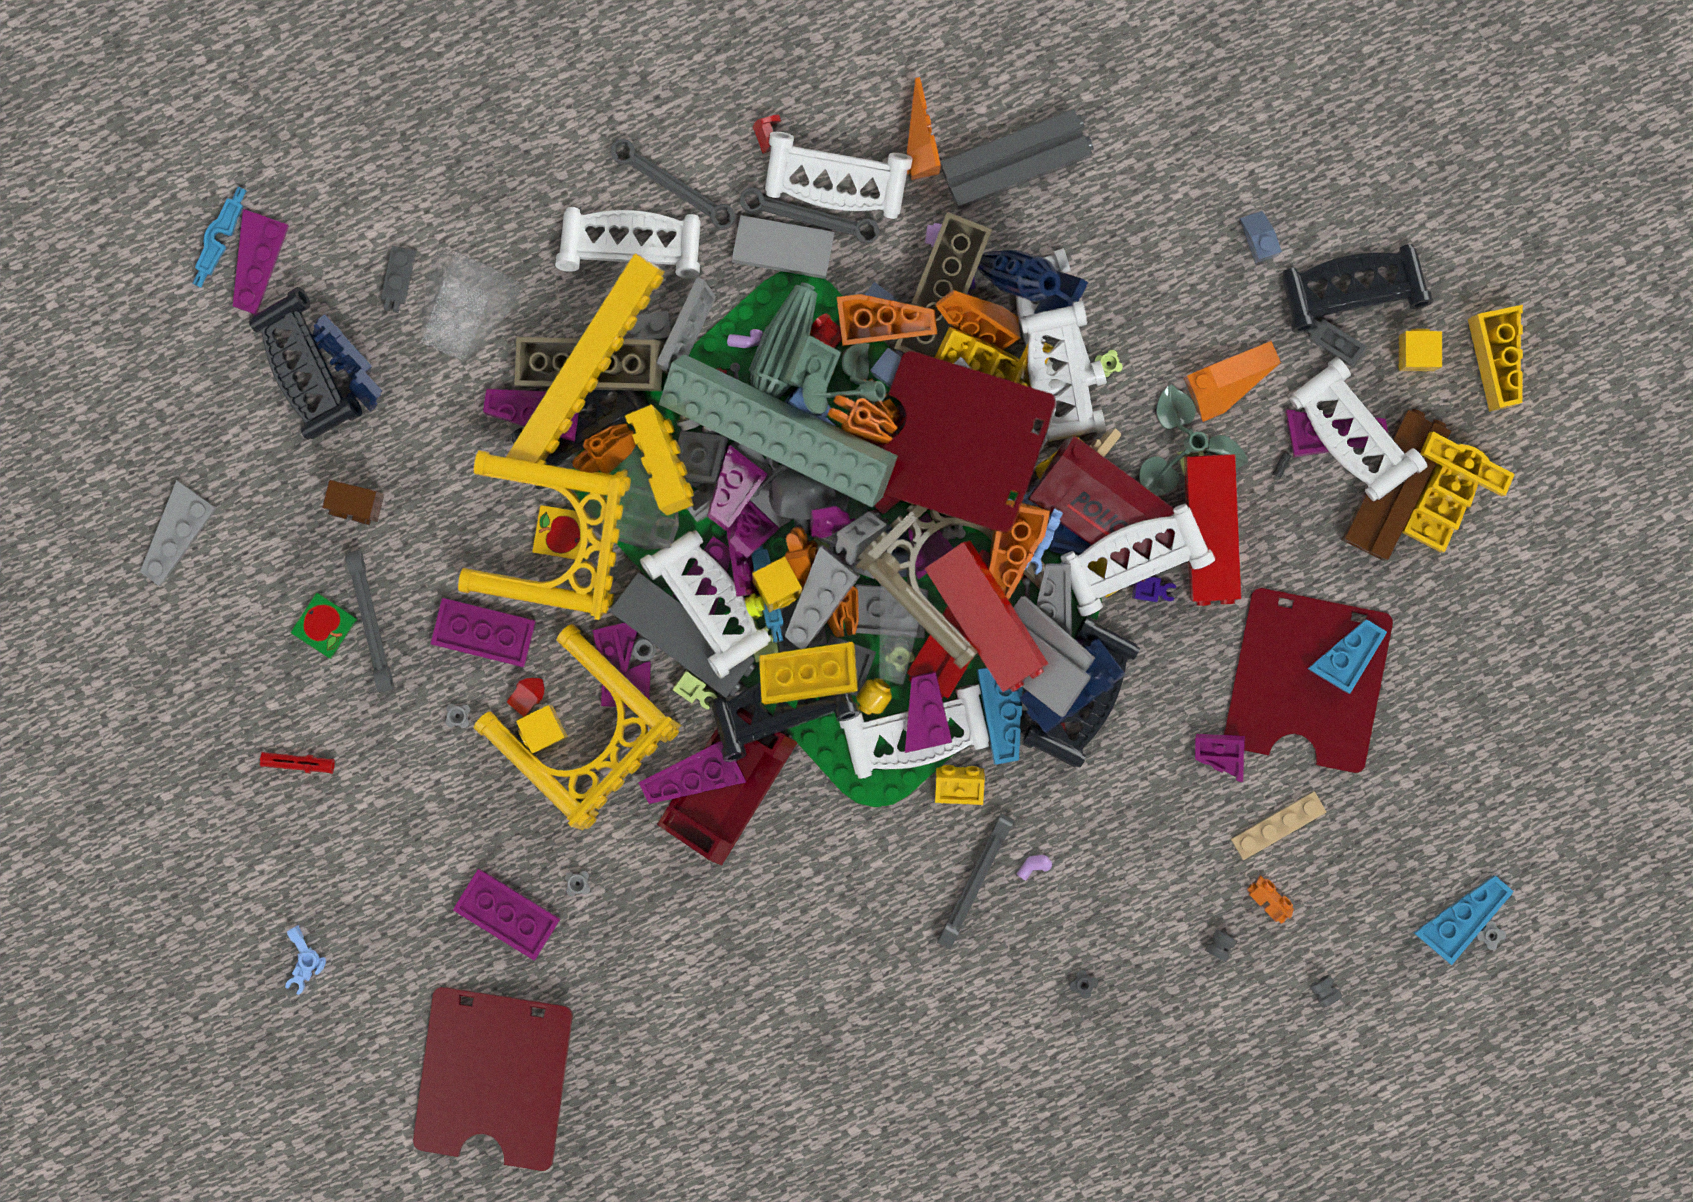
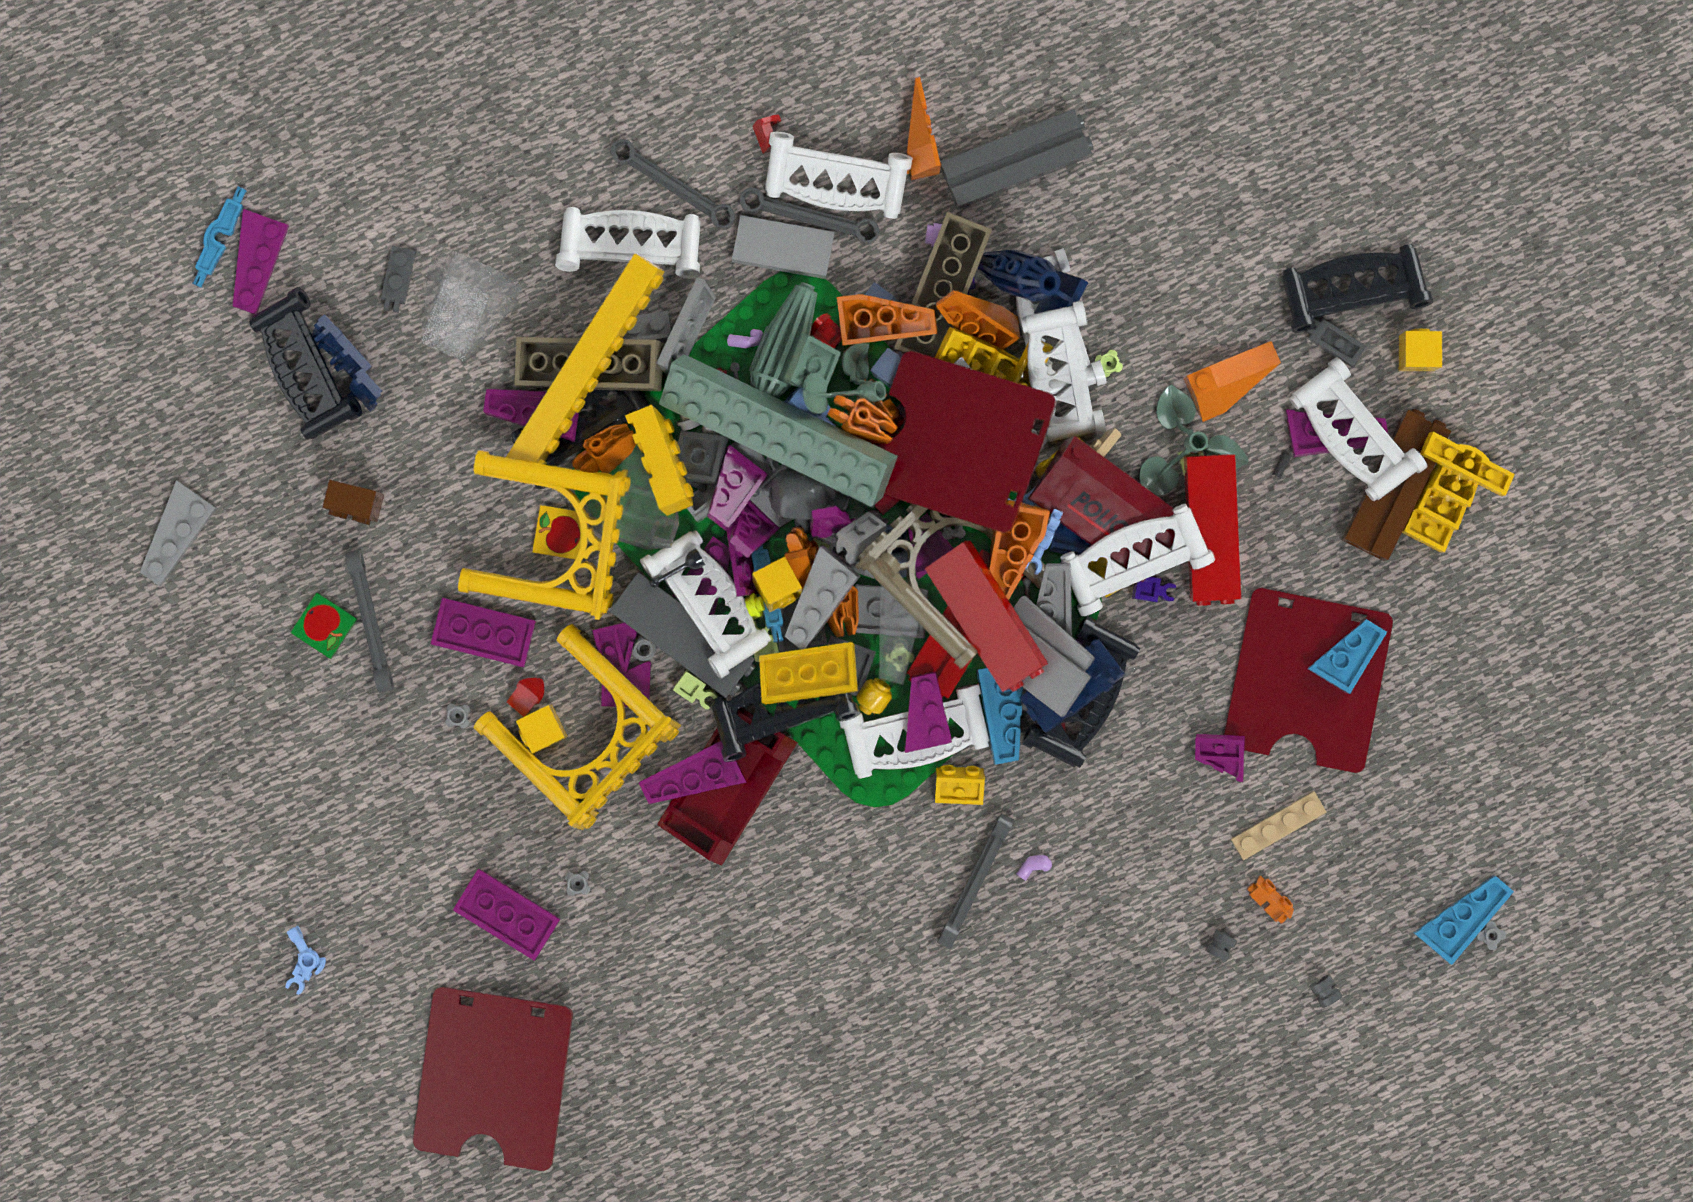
red pin [260,752,335,774] -> none
dark grey plate [1069,970,1098,999] -> none
sand blue slope [1240,211,1282,264] -> none
yellow wedge [1468,305,1523,412] -> none
none -> black hinge [650,548,706,588]

